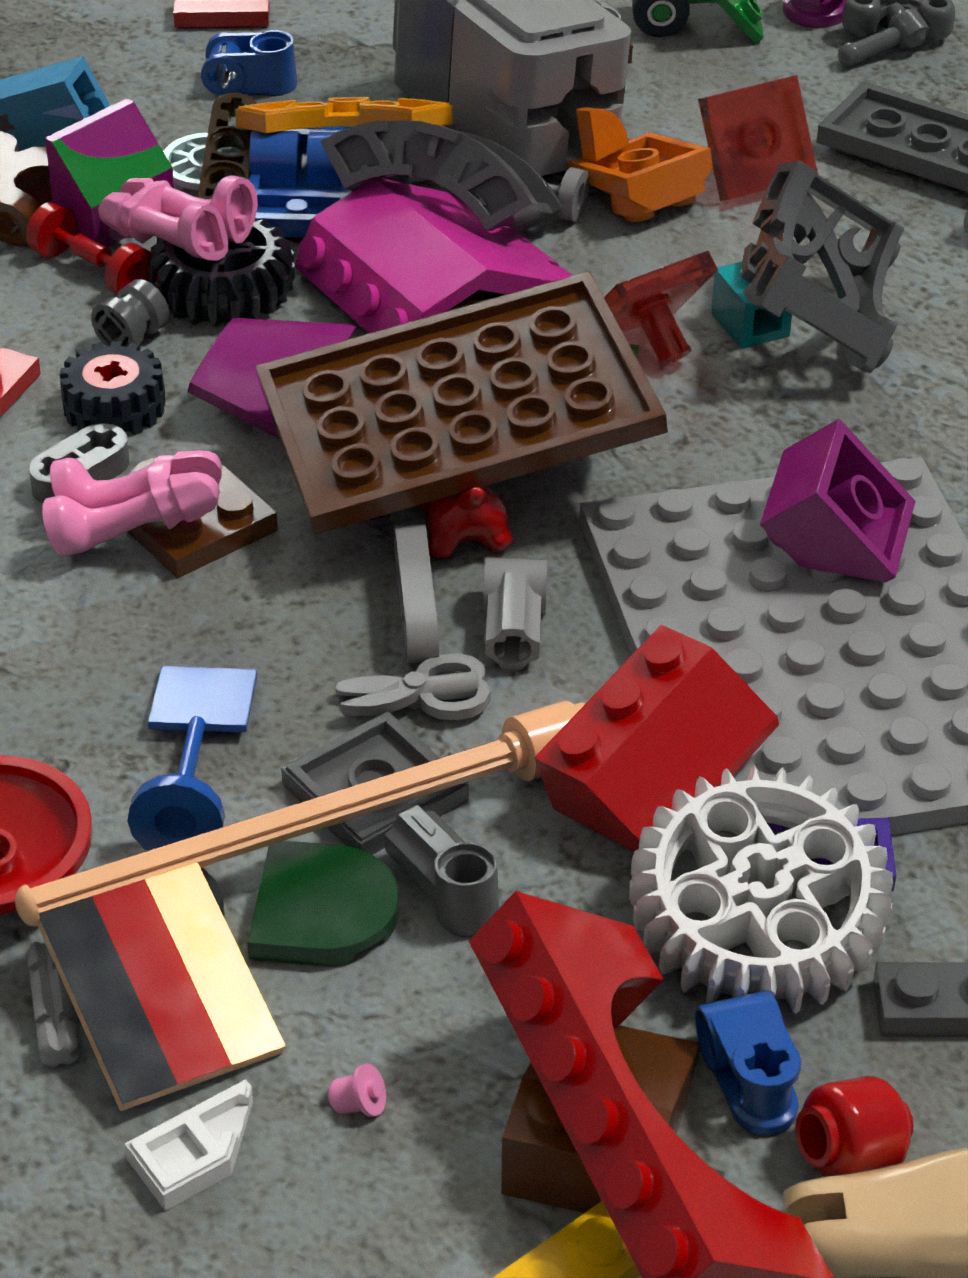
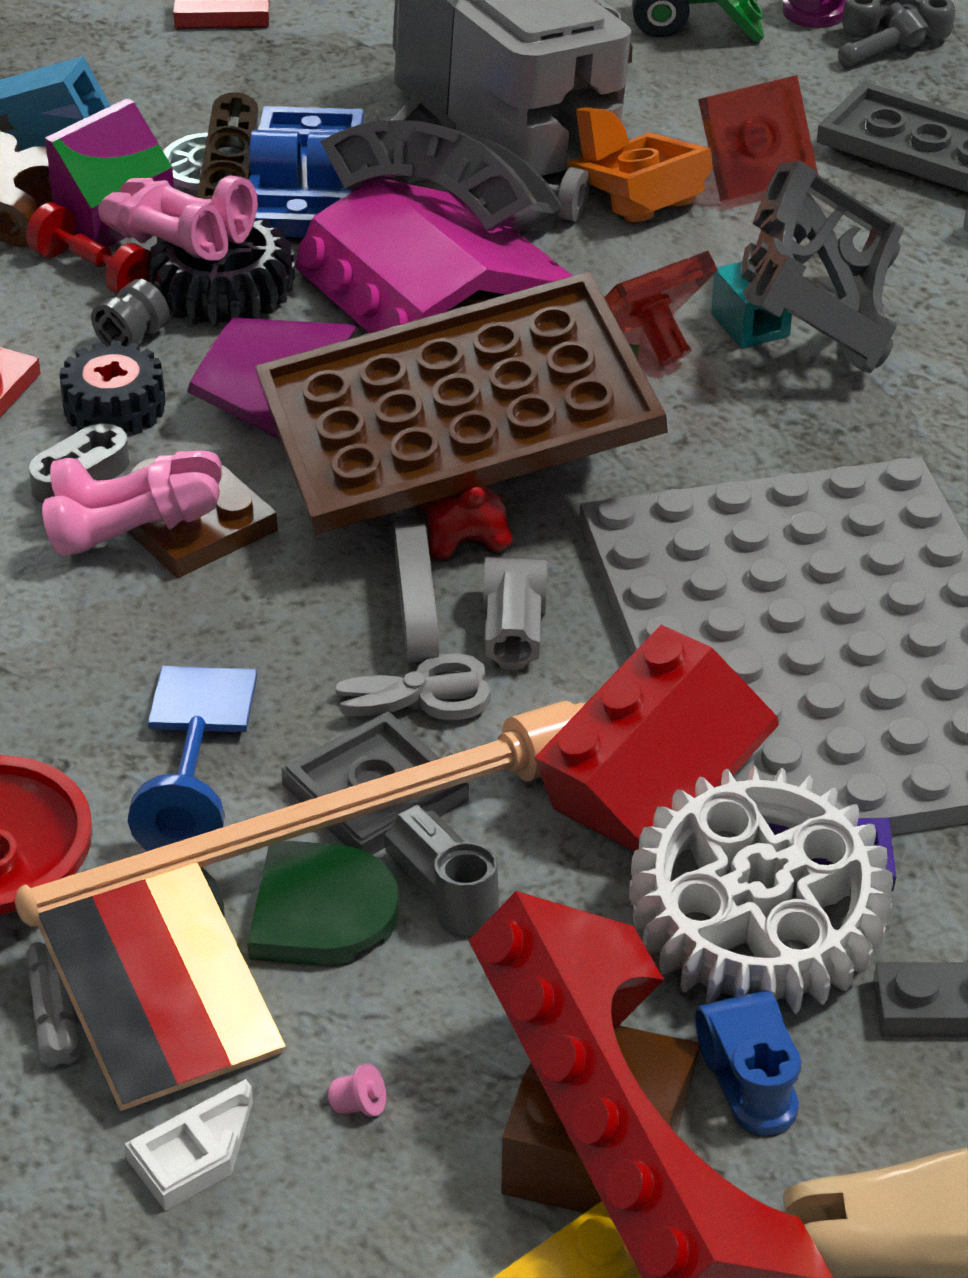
blue piece [201,30,298,96] -> none
light orange tile [235,97,453,133] -> none
magenta slope [759,419,916,582] -> none
red head [795,1076,914,1177] -> none

